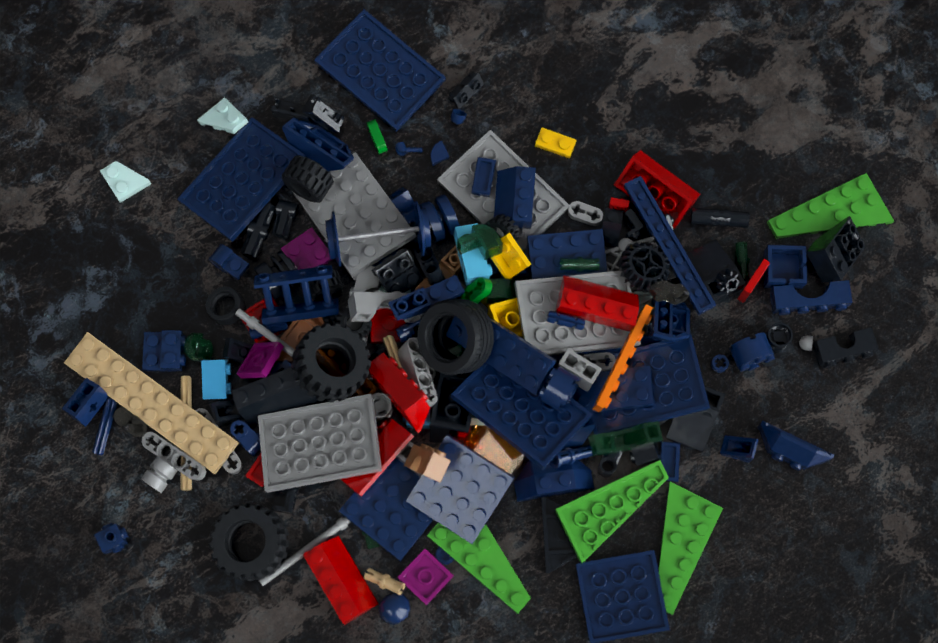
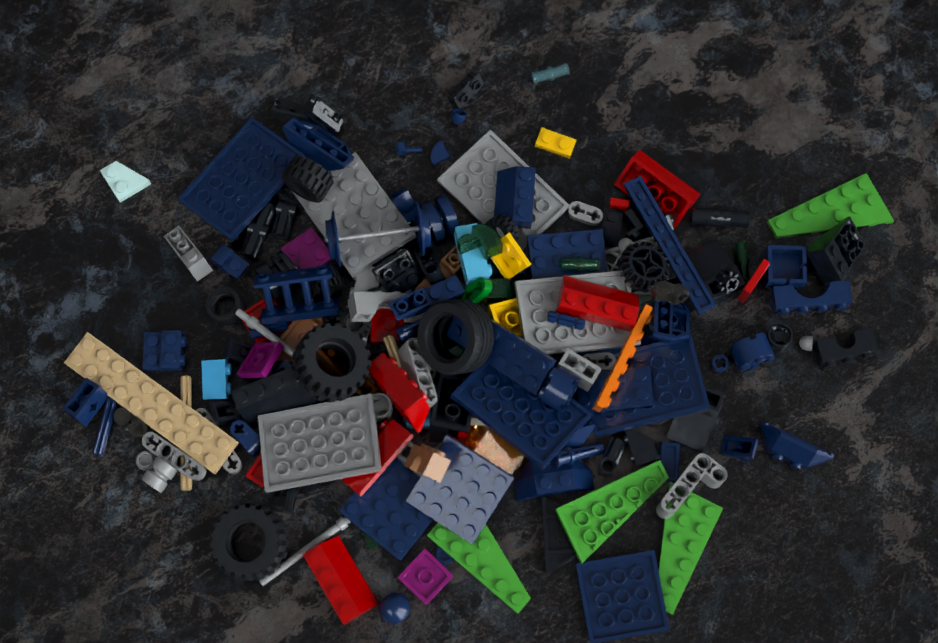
dark blue brick [94,523,129,554] -> none
clear green hair [184,333,213,362] -> none
light aqua wing [198,97,248,134] -> none
dark blue plate [314,9,446,132] -> none
tan pin [364,568,405,595] -> none
green beam [366,119,388,154] -> none
dark blue tile [471,157,496,197] -> none
clear green arch [588,421,663,456] -> none
none -> light grey plate [136,451,155,471]
none -> light grey slope [164,226,213,282]
none -> clear light blue pin [531,63,570,84]
none -> light grey beam [656,453,728,519]

